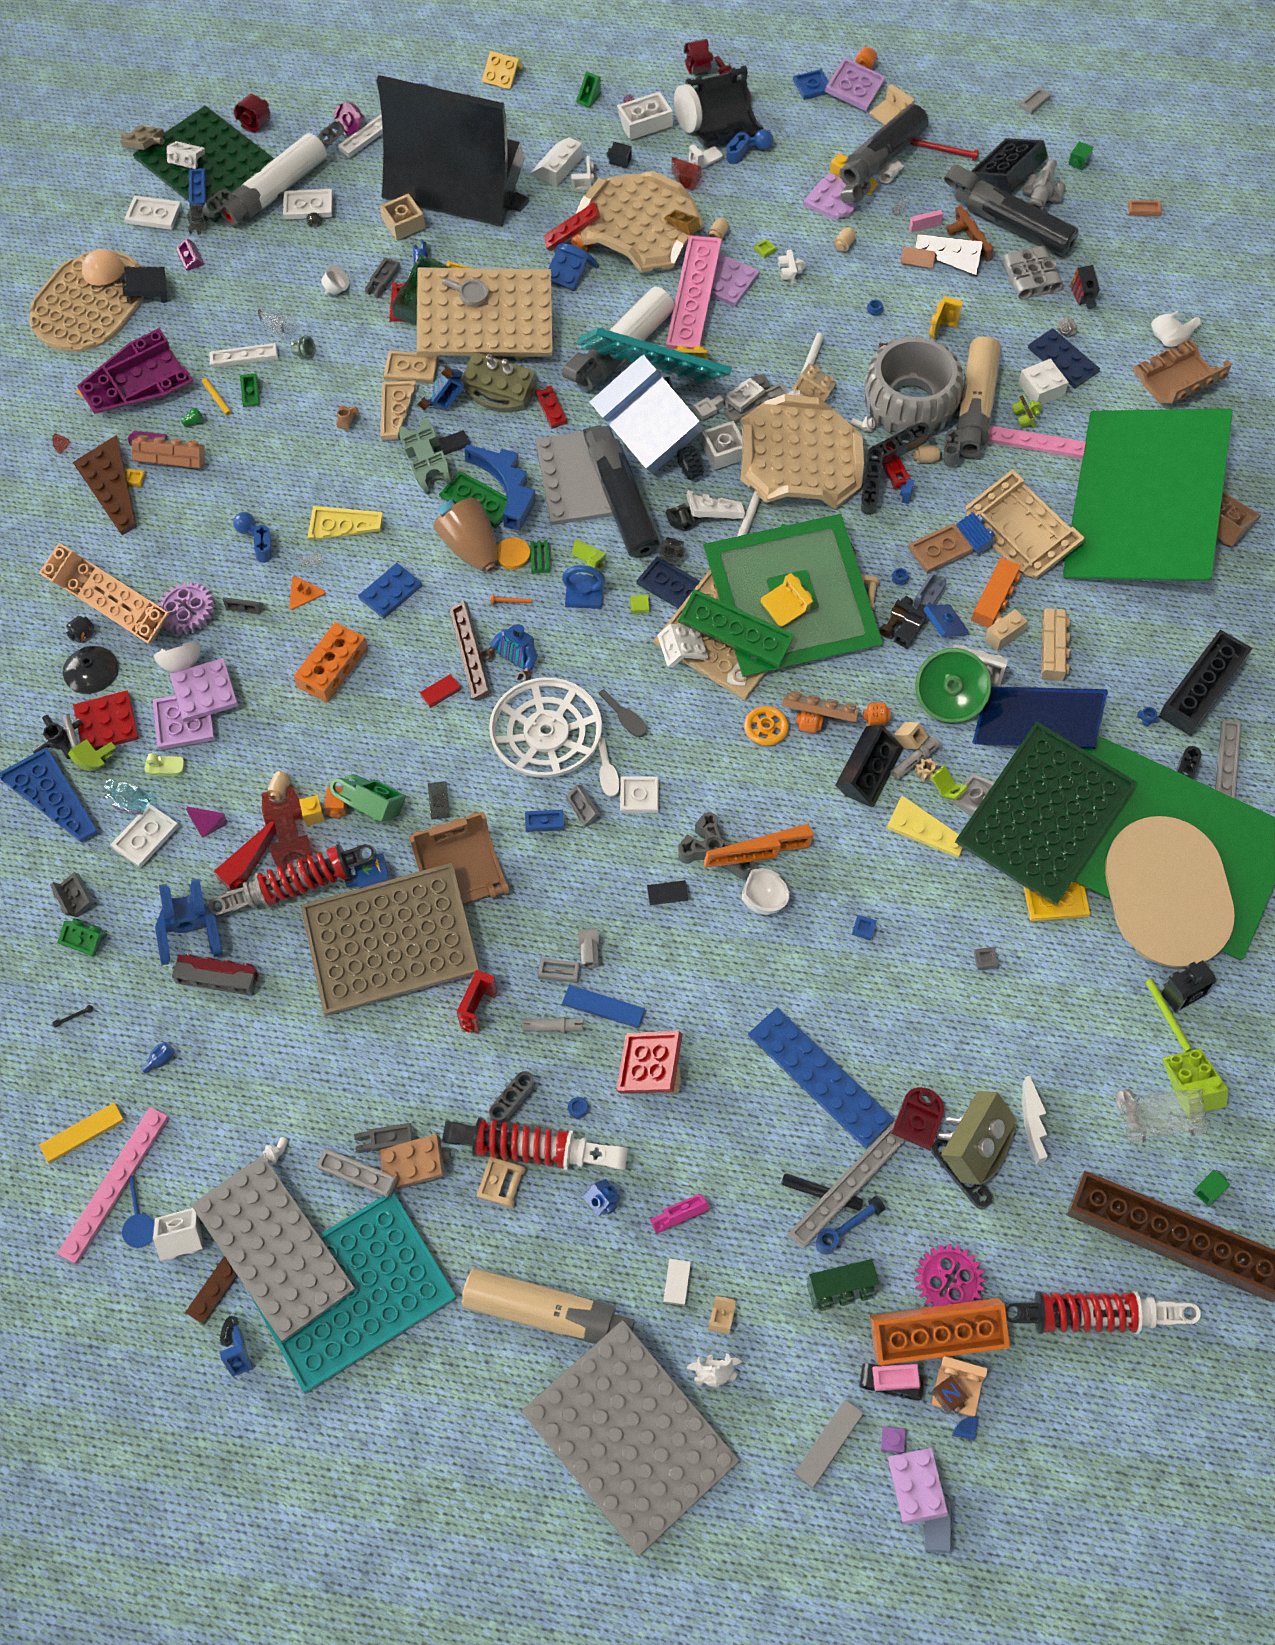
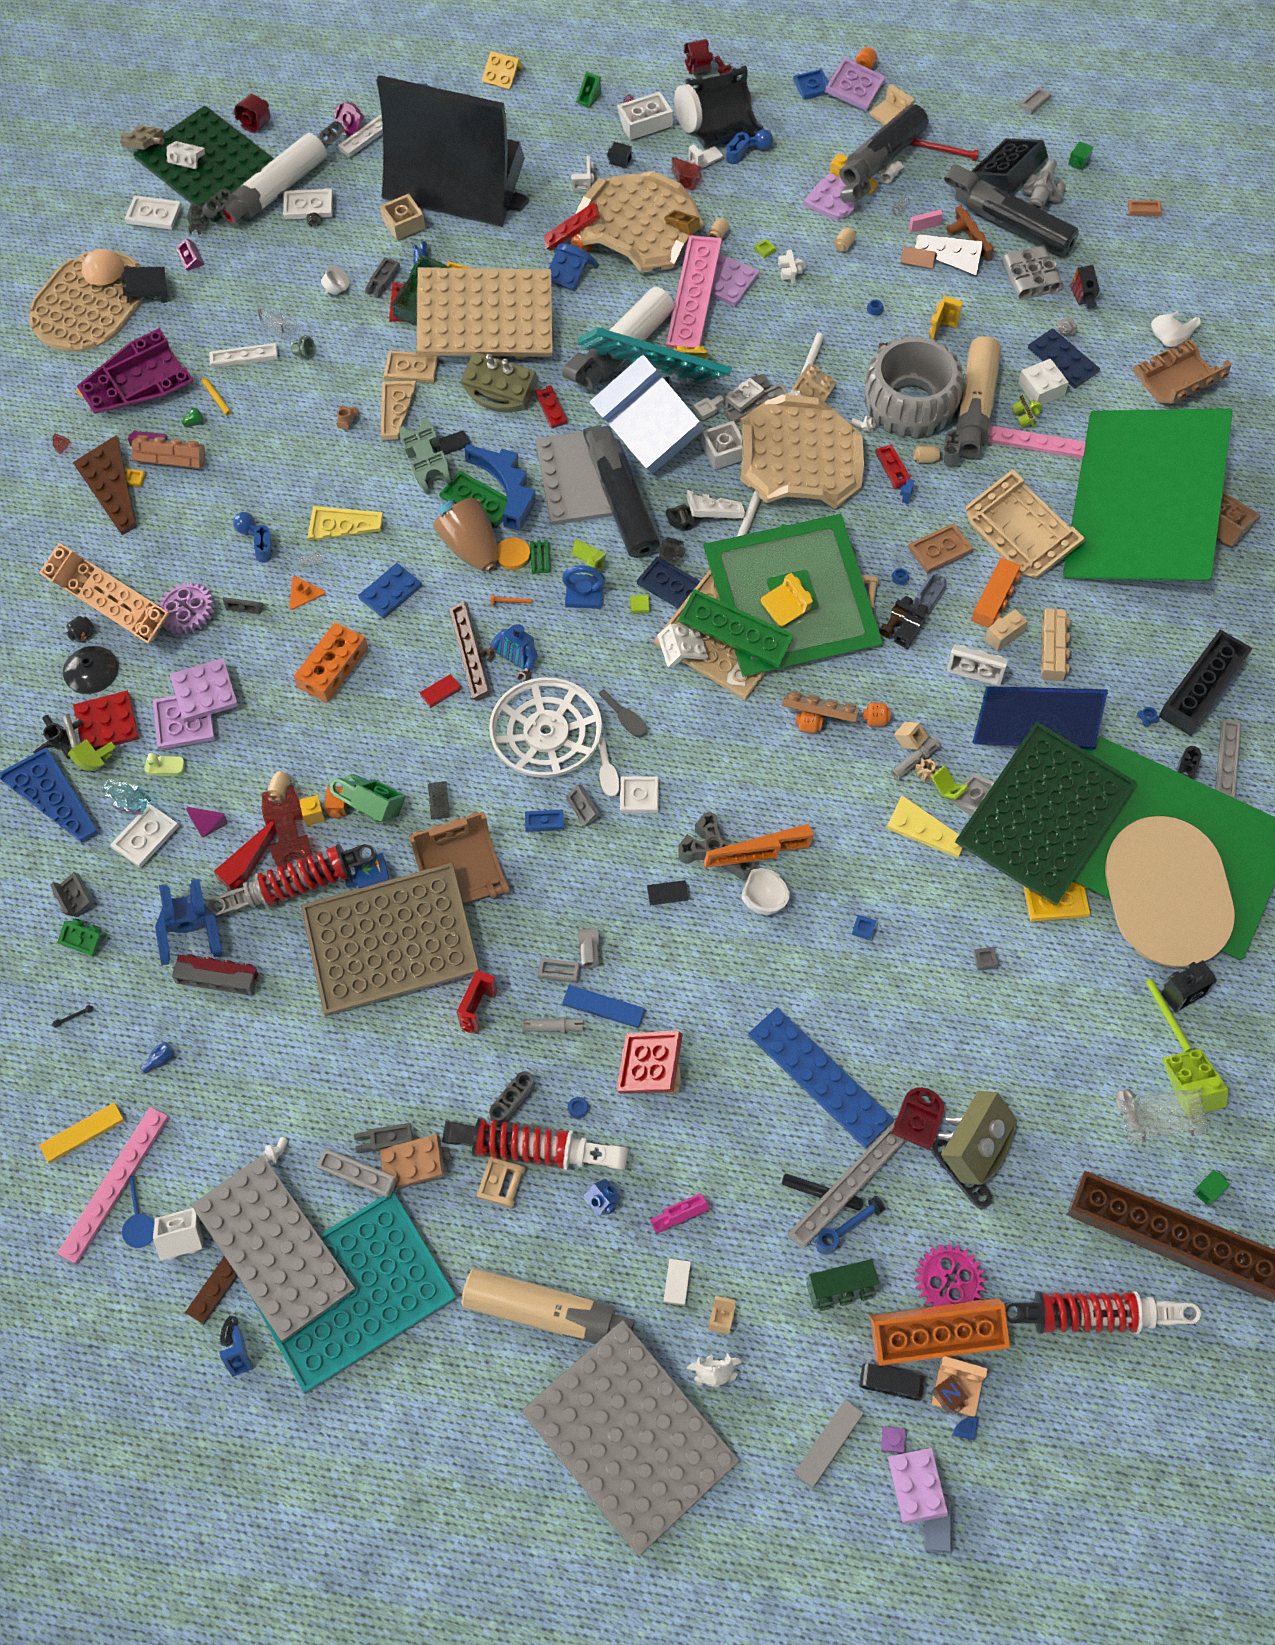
white cylinder [153,642,201,673] -> none
blue tile [189,168,206,209] -> none
green slope [240,373,260,407] -> none
blue torso [418,365,464,410] -> none
light grey piece [442,278,488,307] -> none
white slope [530,137,583,187] -> none
black bush [677,445,704,480] -> none
light orange plate [744,706,789,746] -> none
black slope [835,724,904,807] -> none
black beam [861,422,929,515] -> none
bright pink tile [872,1364,920,1391] -> none
green dish [915,648,991,723] -> none
blue plate [923,605,969,637] -> none
blue brick [956,512,996,555] -> none
white slope [1022,1076,1048,1165] -> none

